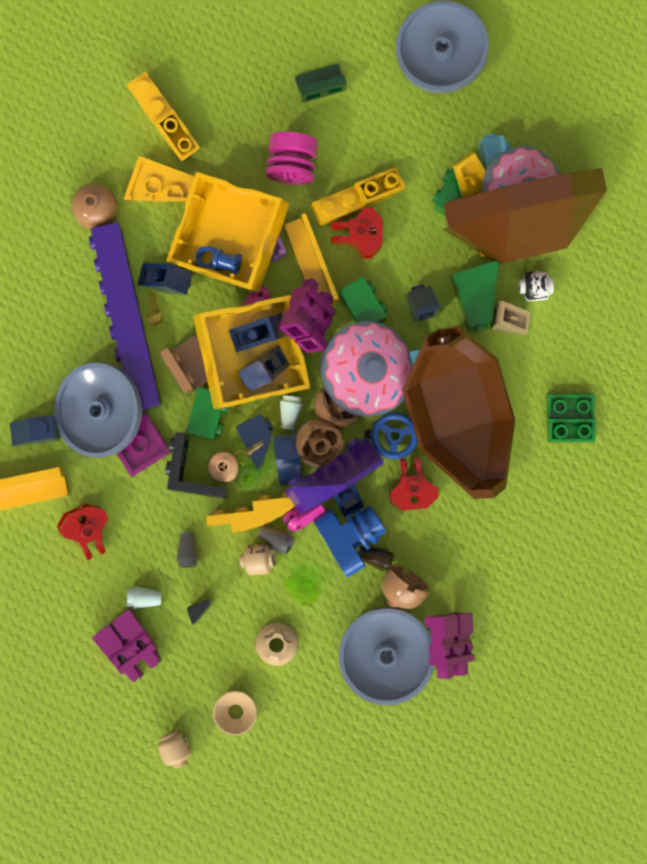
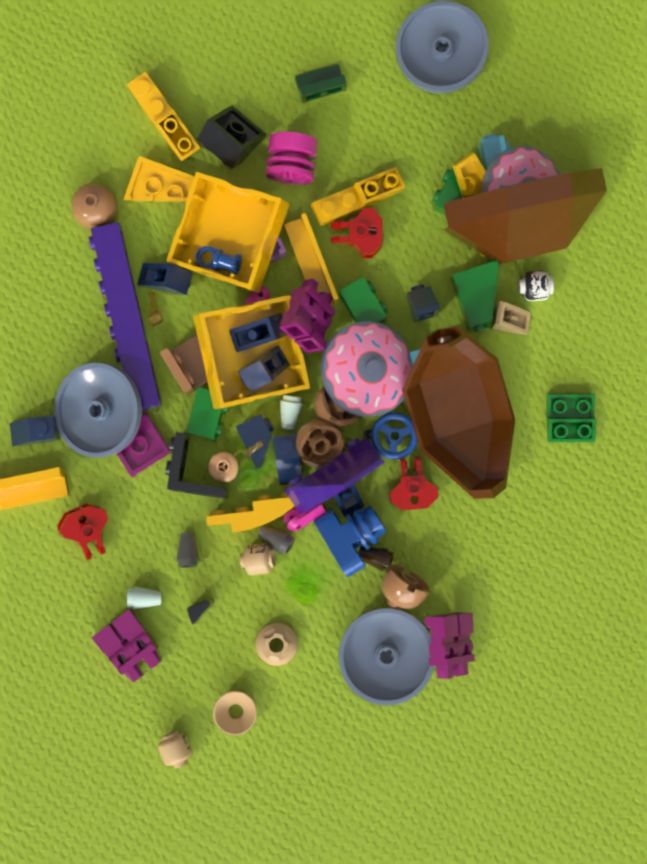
none -> black slope [197,105,266,169]

